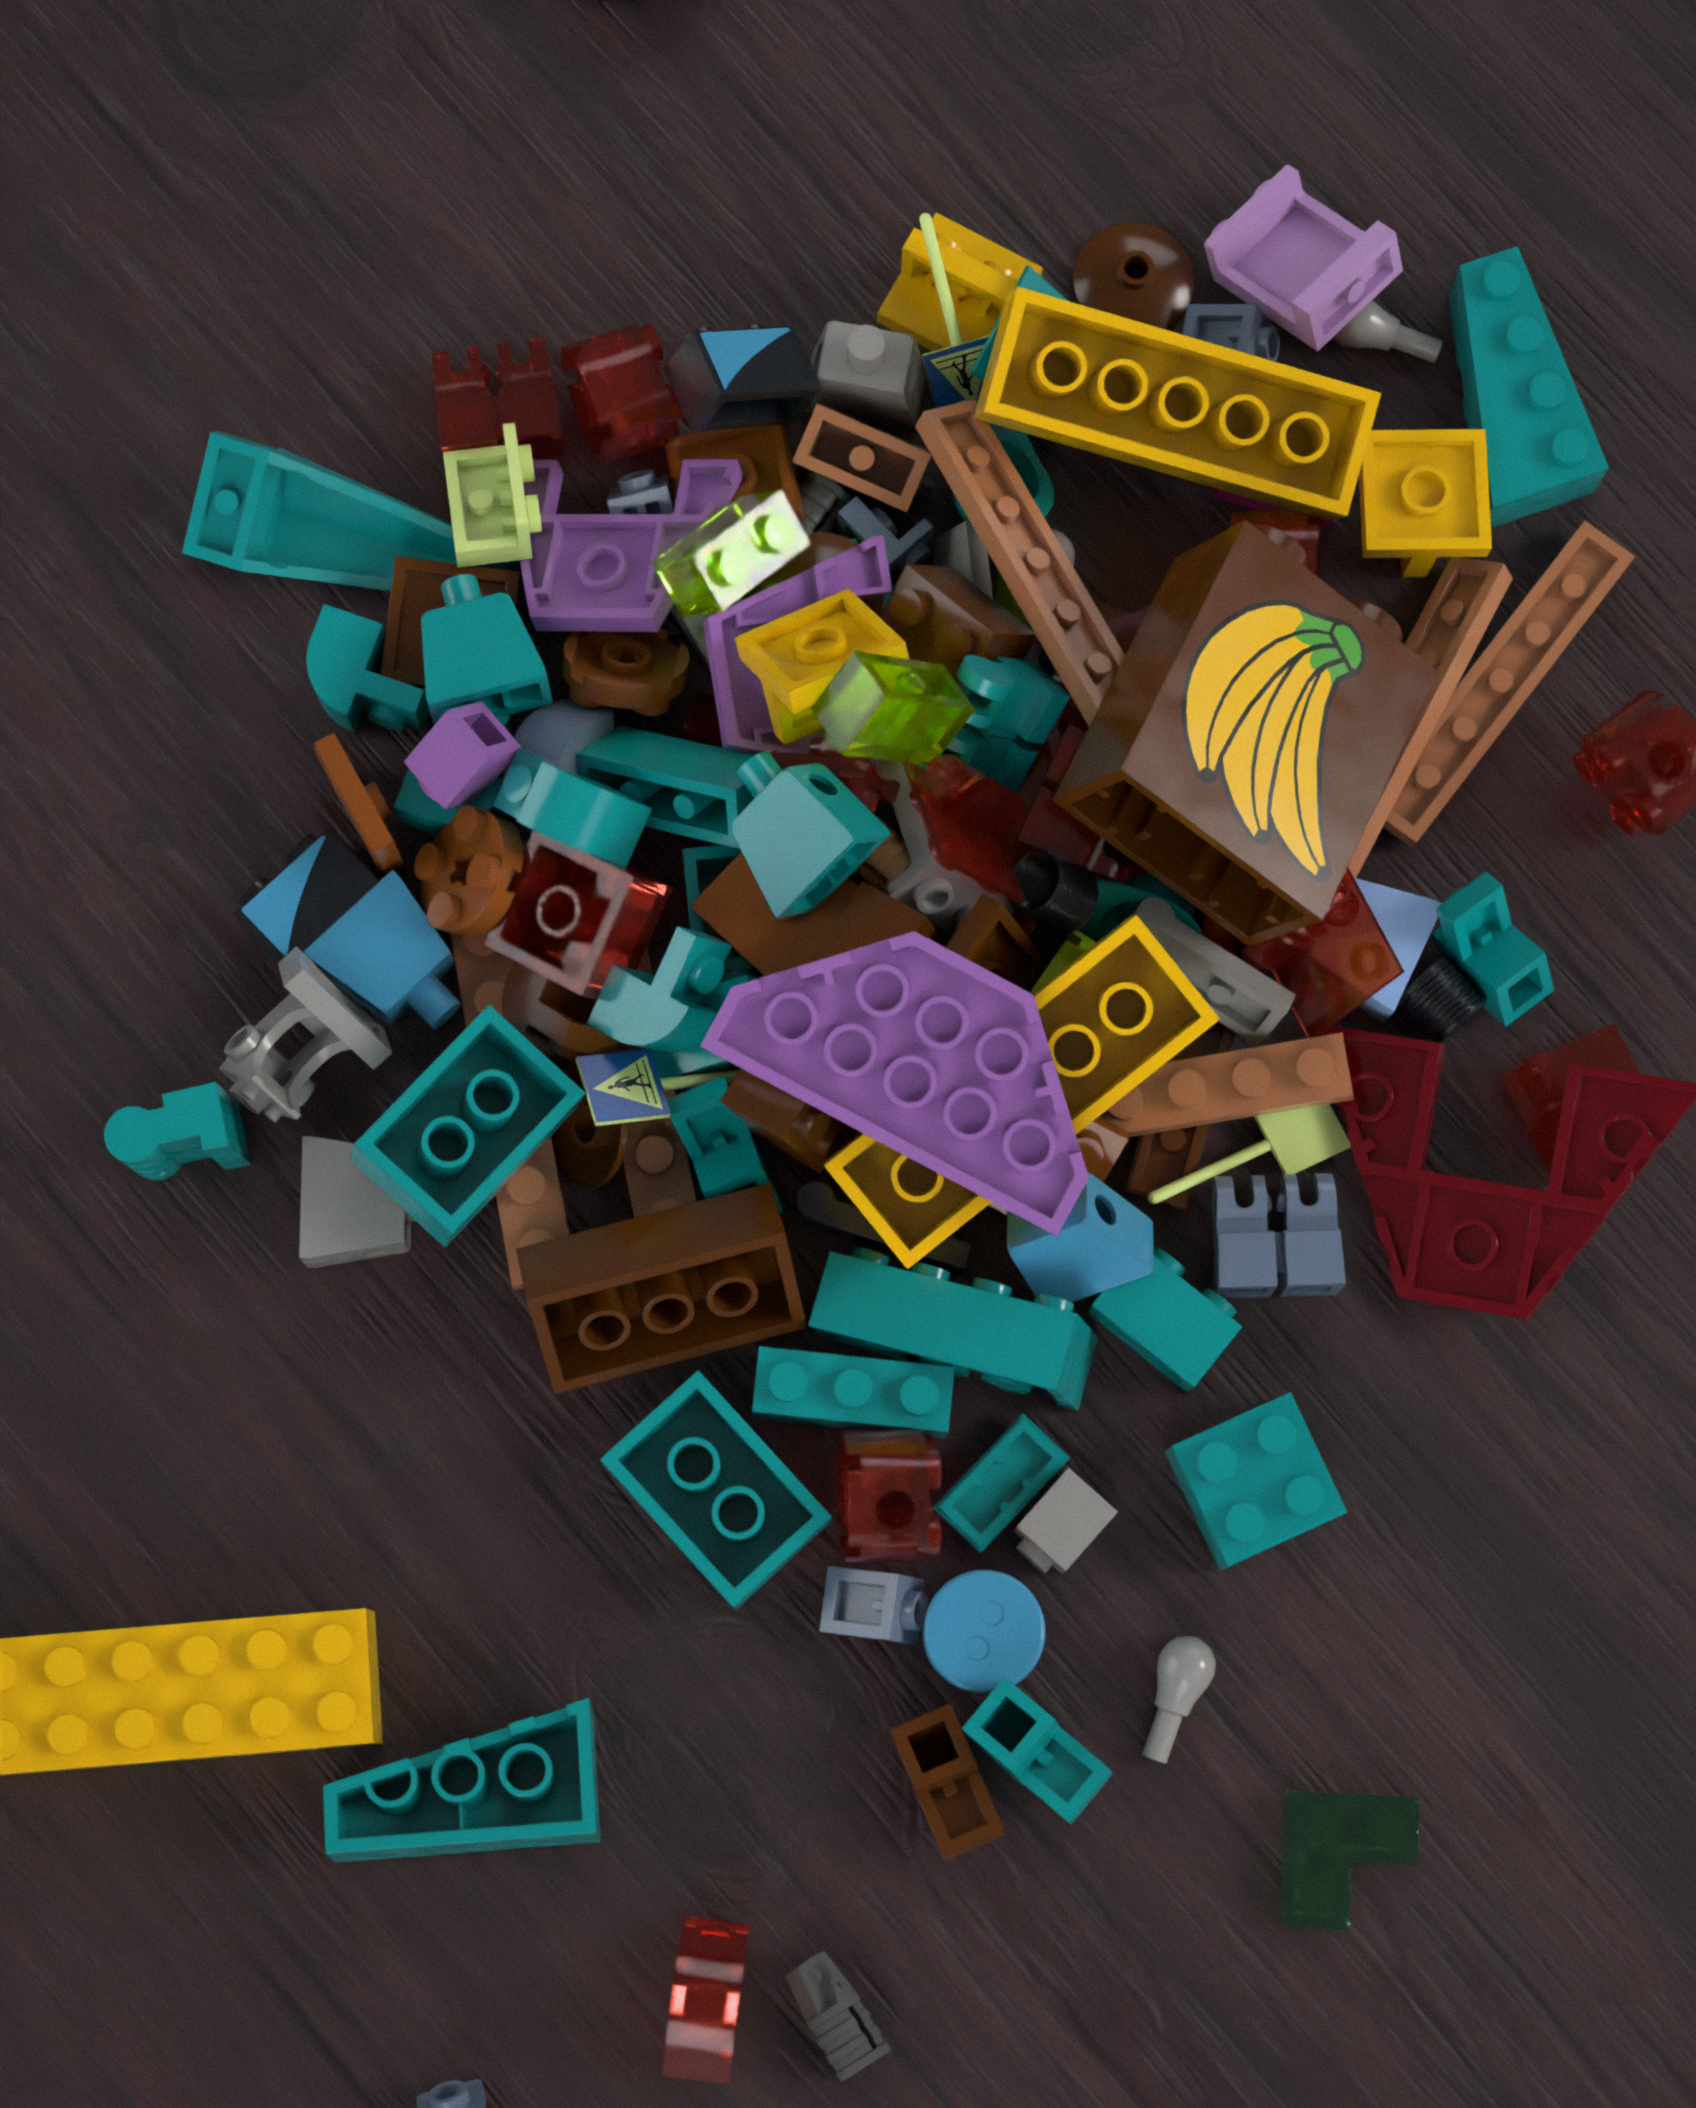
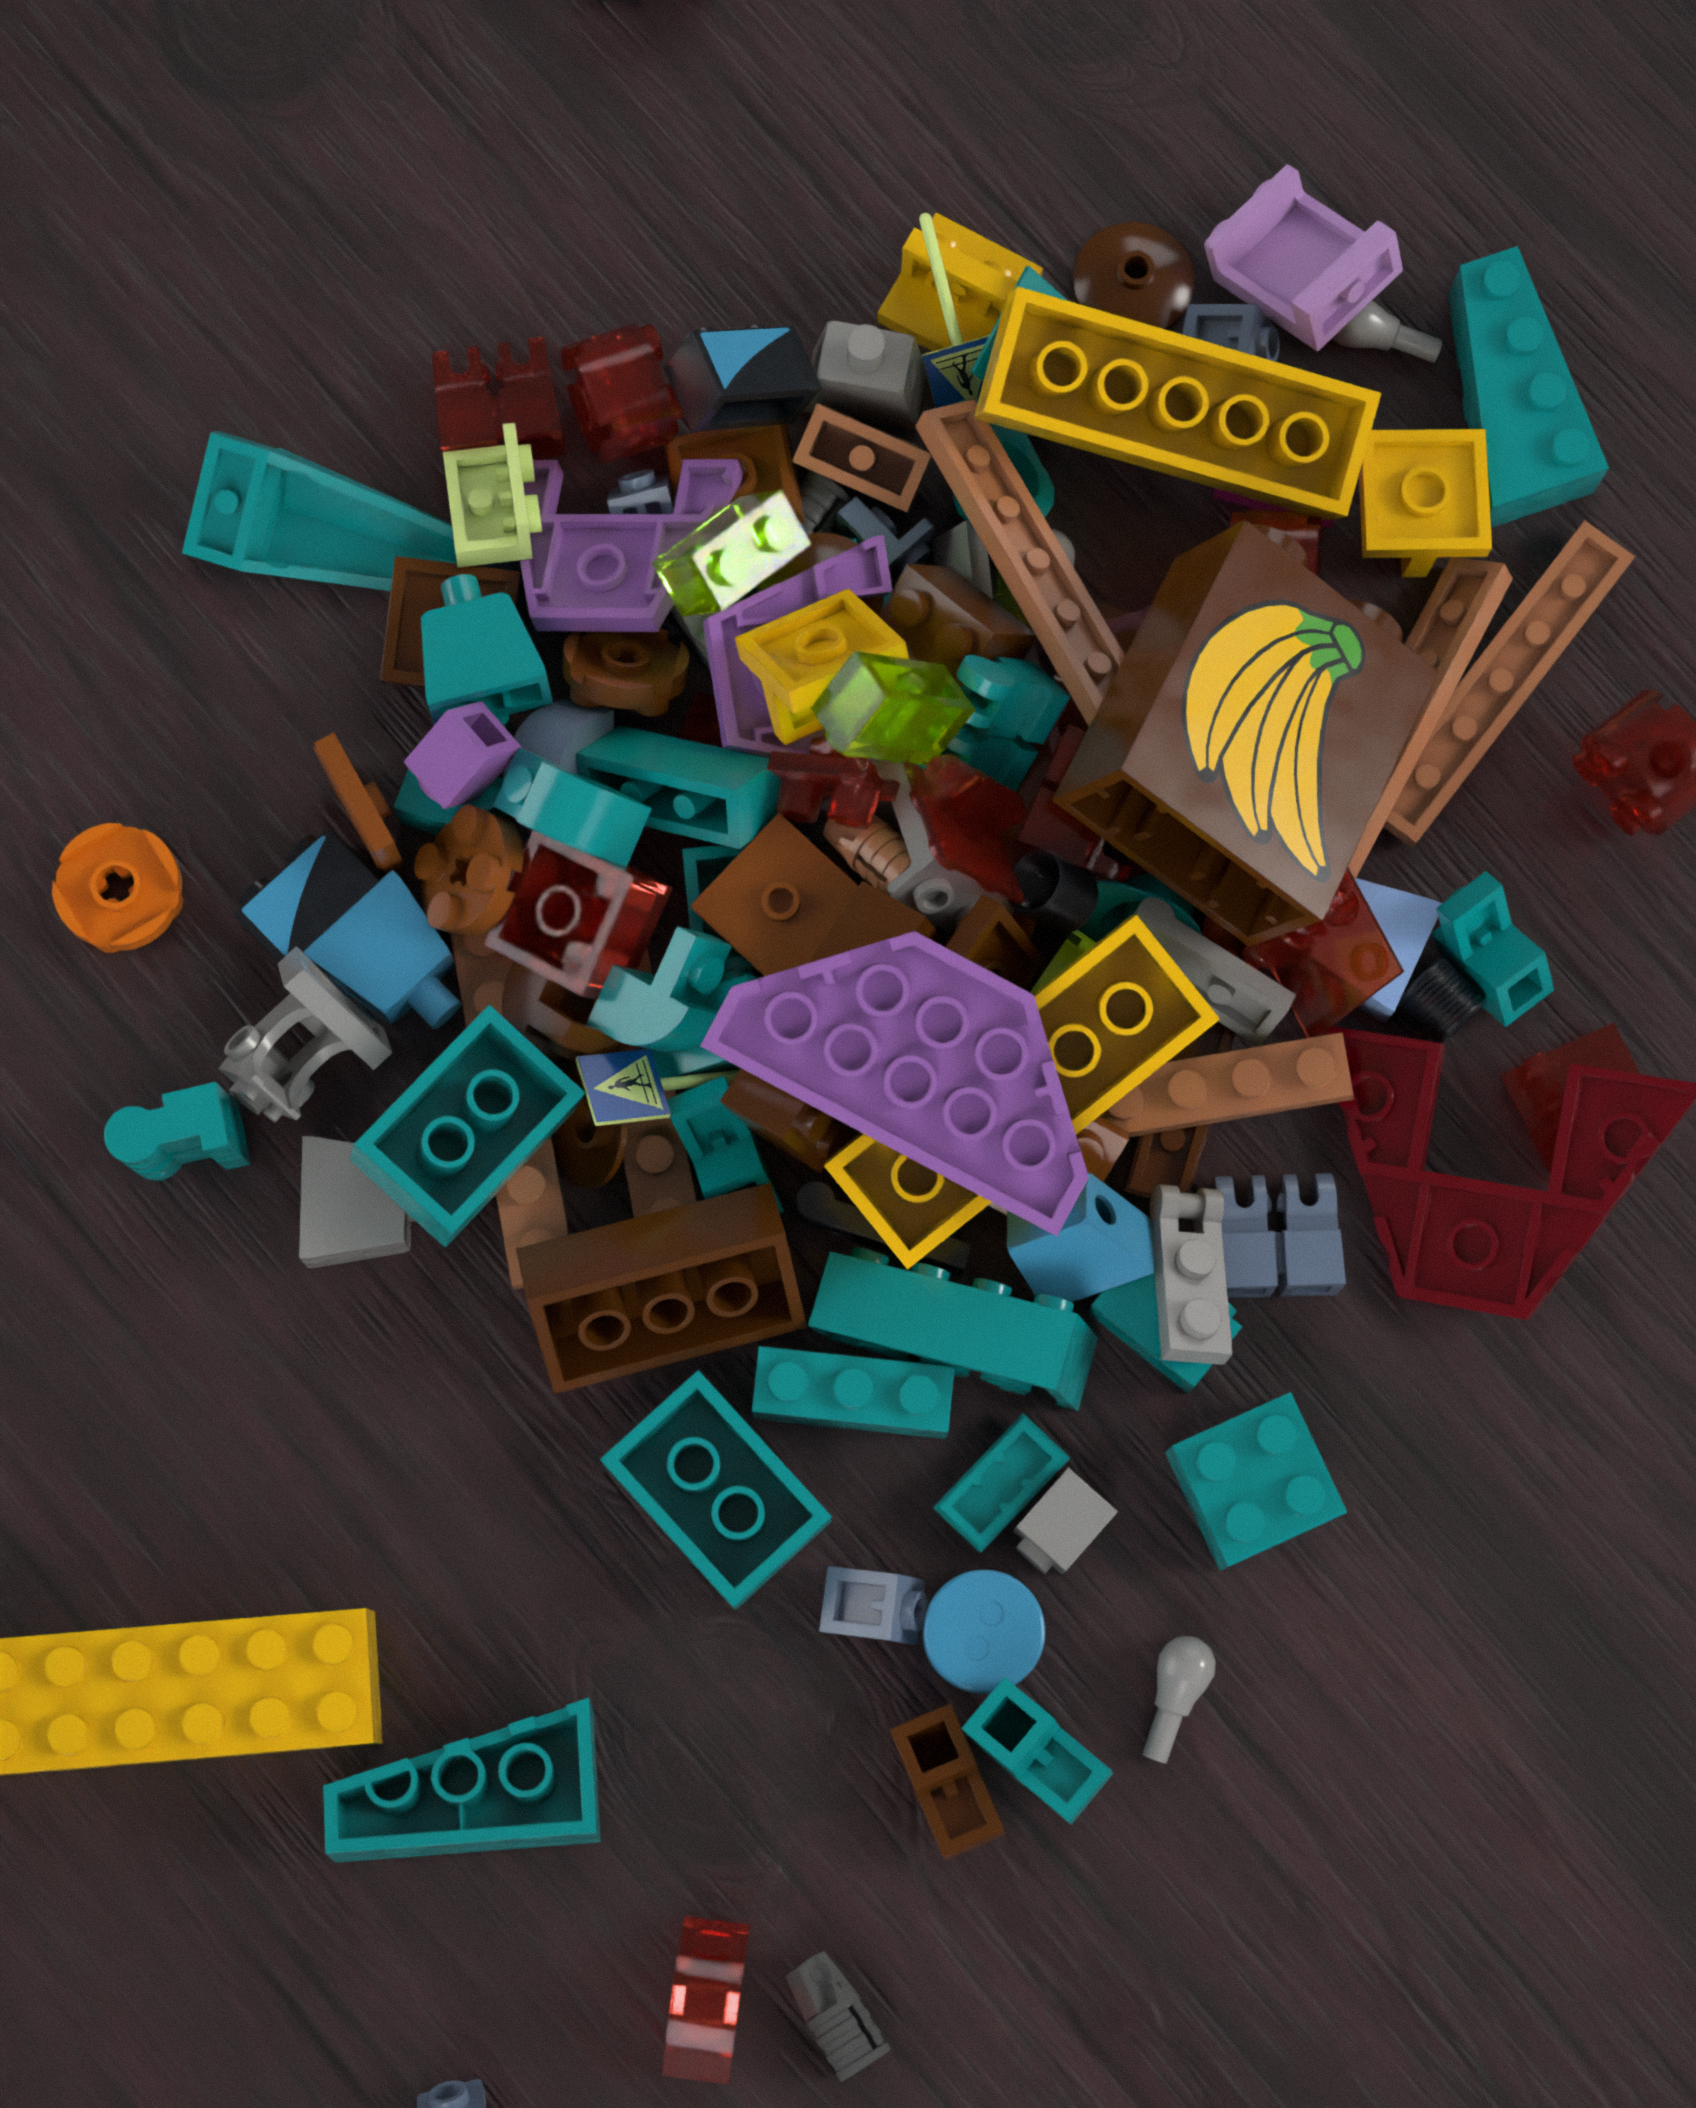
teal brick [306,604,430,733] -> none
teal torso [732,751,891,918] -> none
clear red brick [836,1429,941,1562] -> none
yellowish green piece [1148,1104,1351,1204] -> none
clear green plate [1280,1791,1419,1930] -> none
none -> orange plate [52,823,183,953]
none -> light grey plate [1150,1184,1233,1365]

